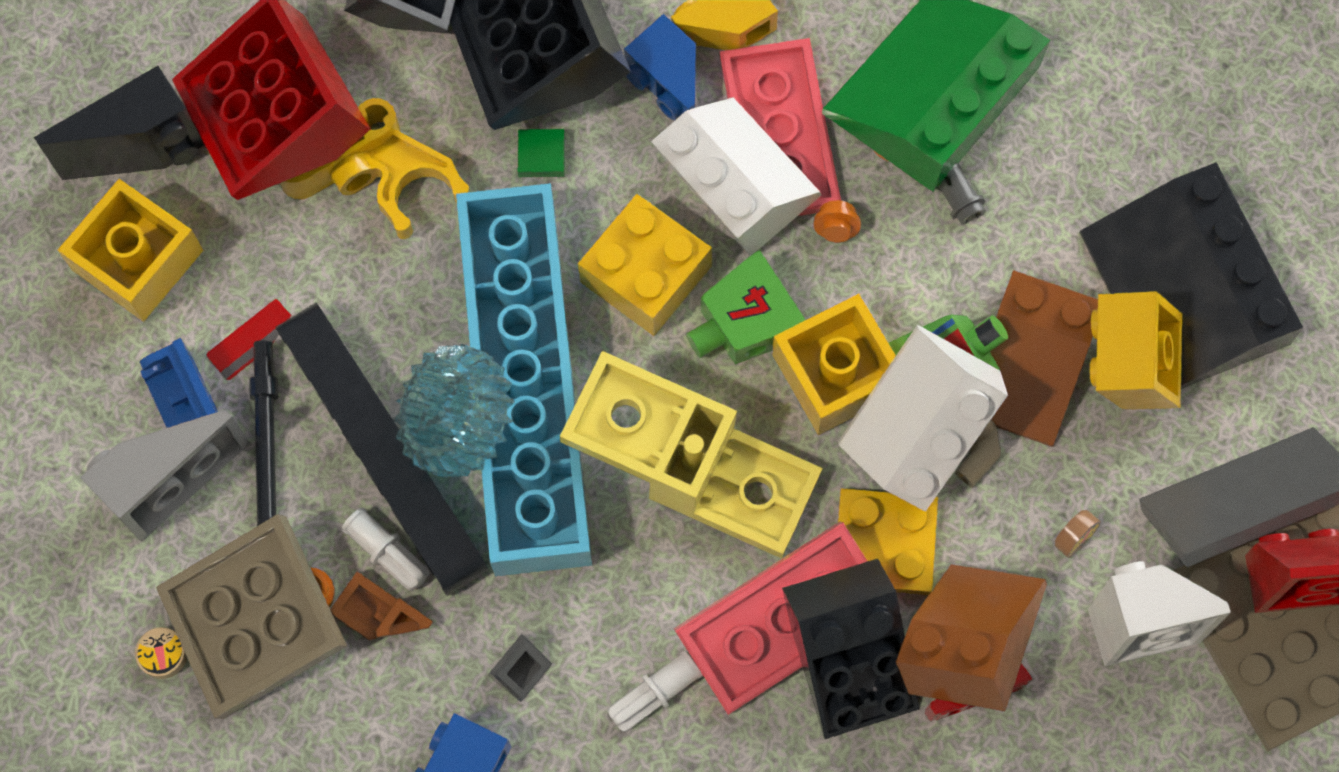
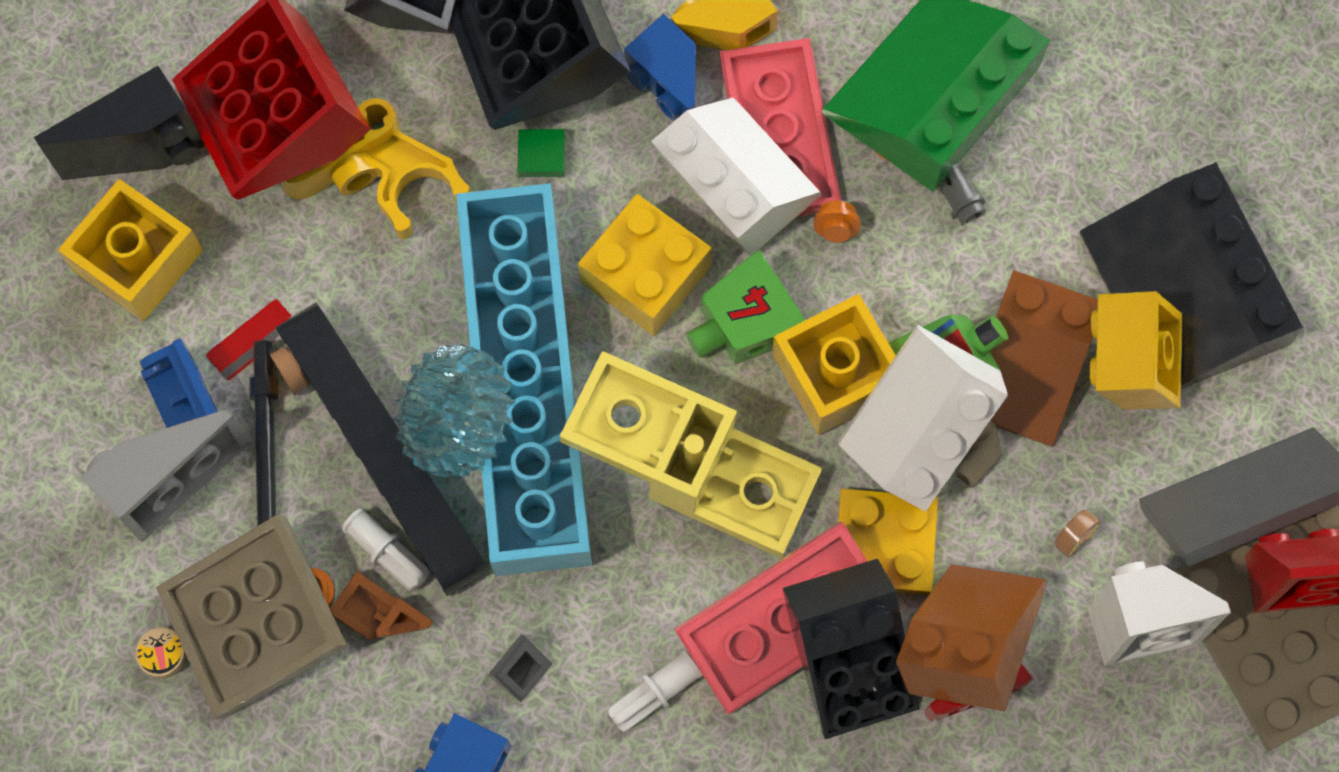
none -> medium nougat tile [270,346,309,396]

